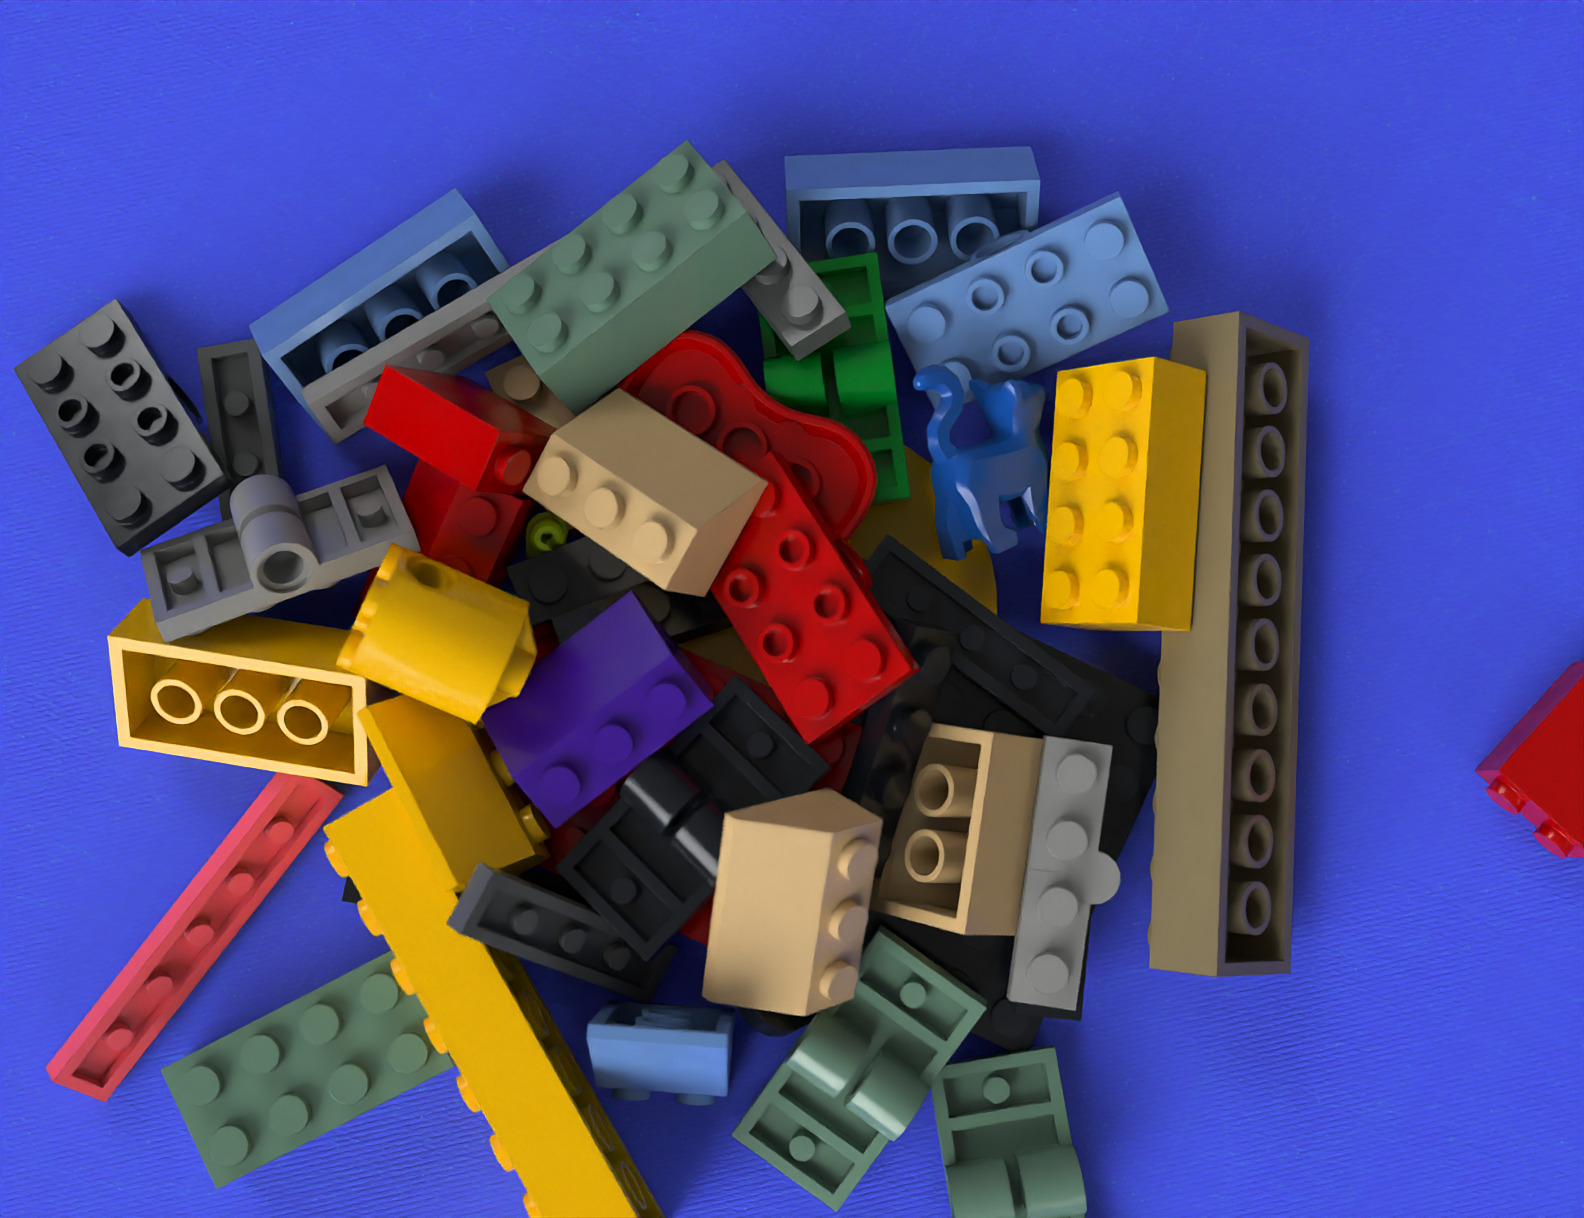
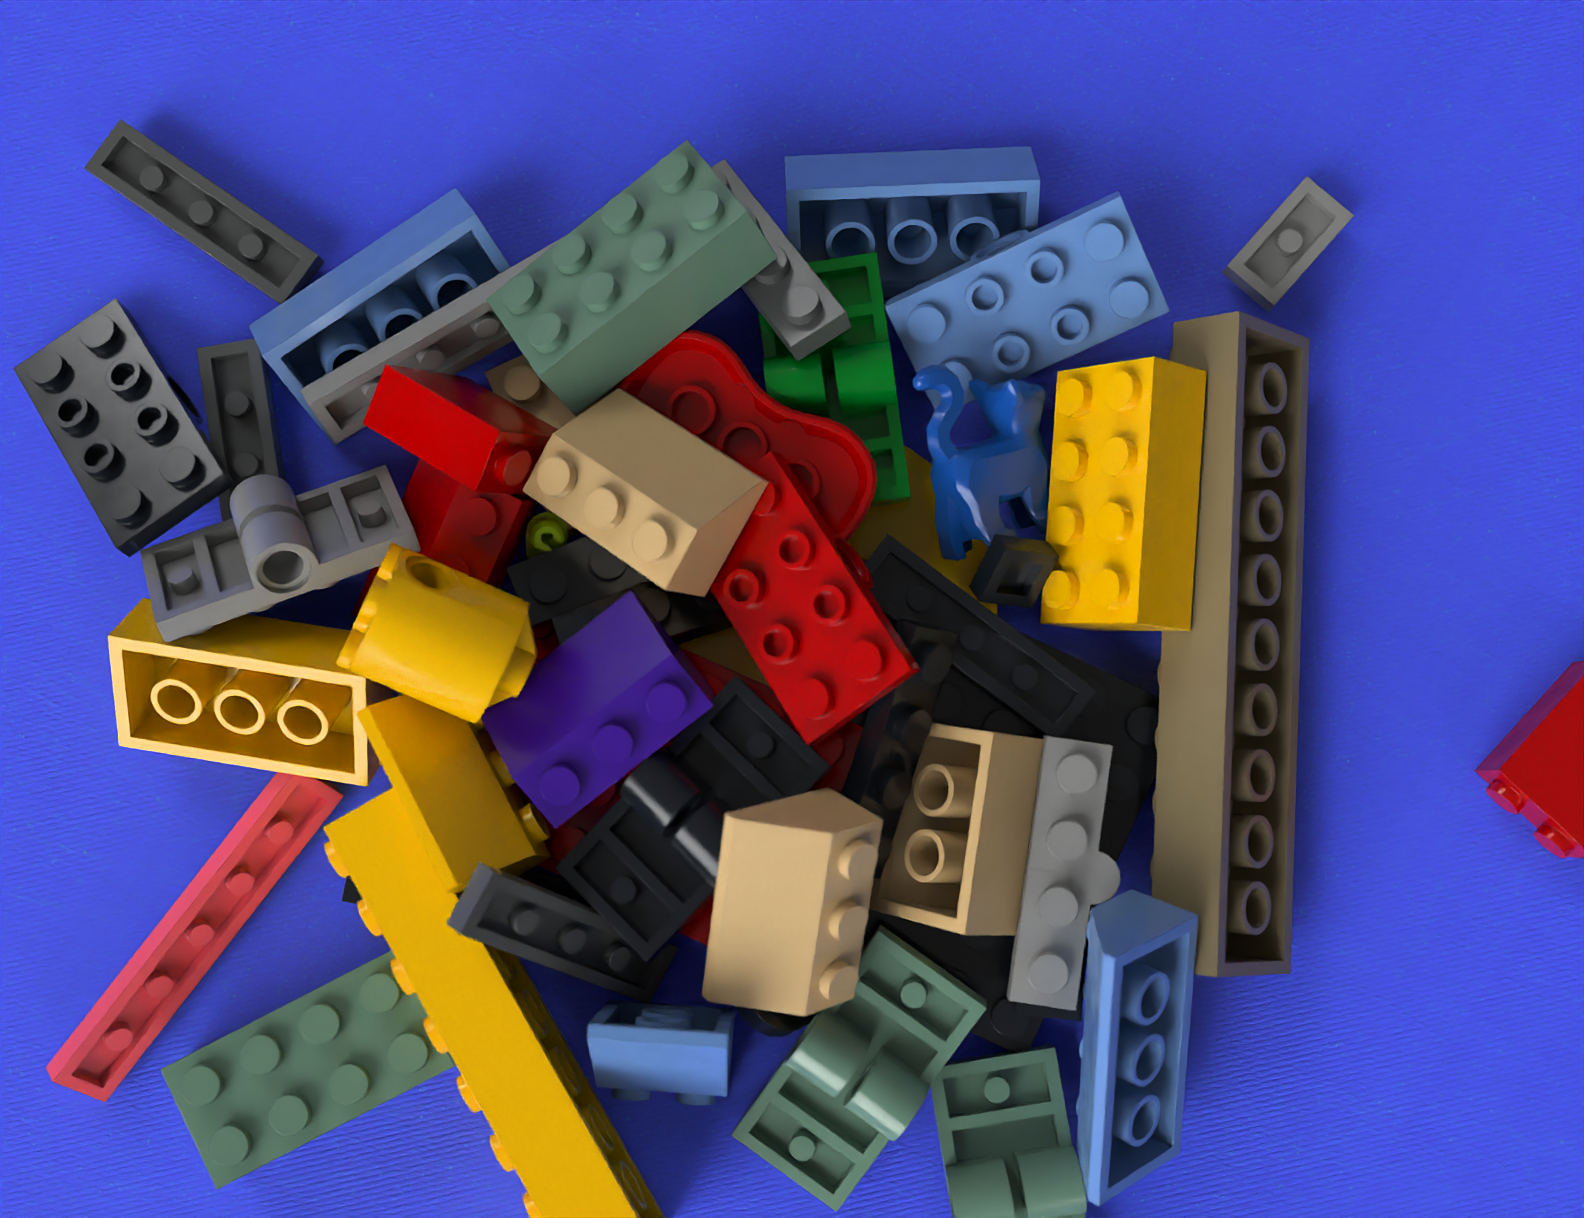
none -> dark grey plate [84,119,324,305]
none -> black plate [969,534,1059,608]
none -> medium blue slope [1076,889,1198,1206]
none -> light grey plate [1222,176,1354,312]

